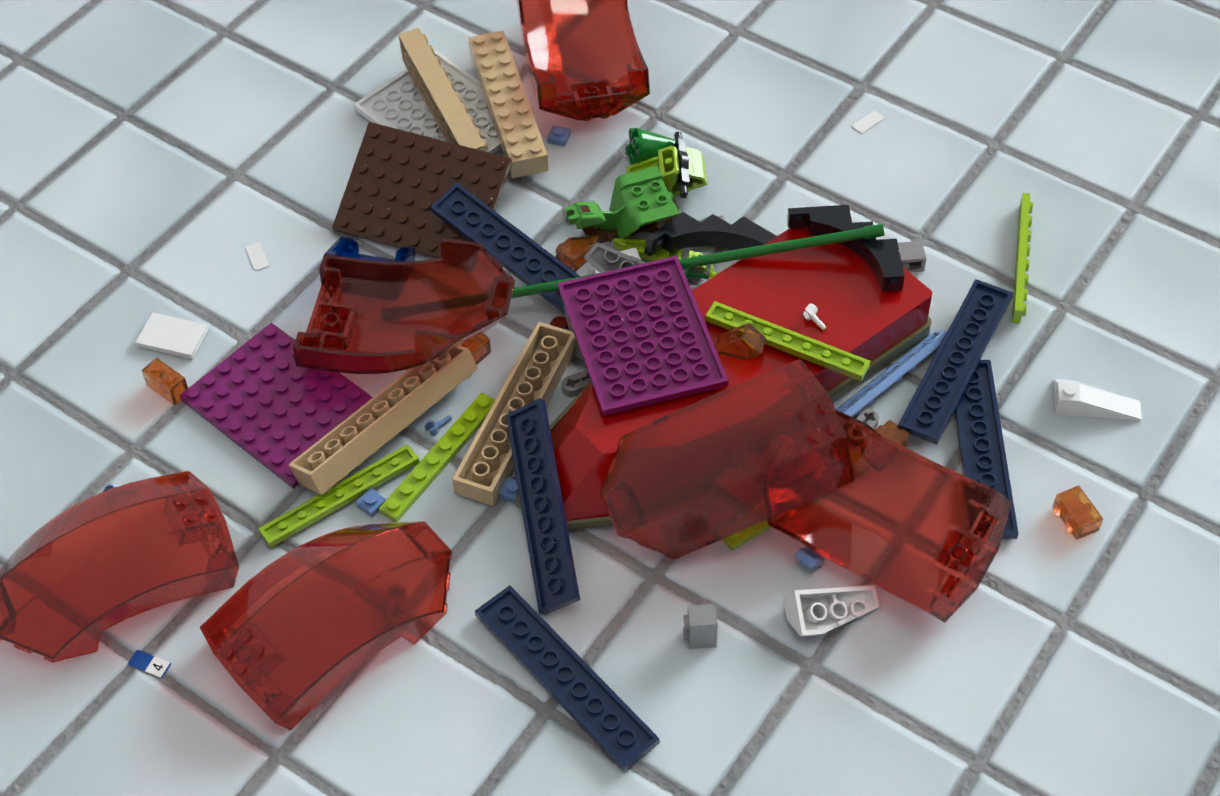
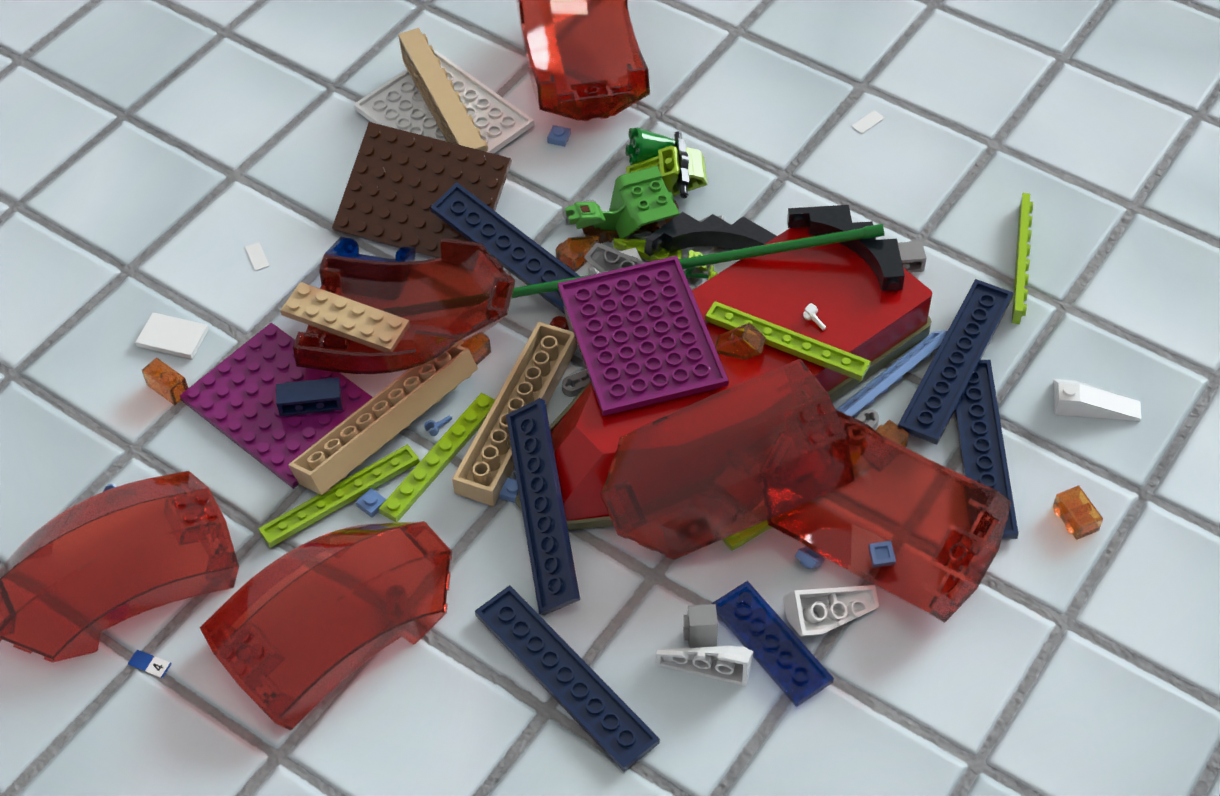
tan brick [468,30,549,178] -> none
none -> dark blue brick [276,377,343,416]
none -> tan plate [281,282,410,354]
none -> white wedge [656,646,753,686]
none -> clear blue plate [711,580,834,707]
none -> medium blue plate [868,541,896,568]

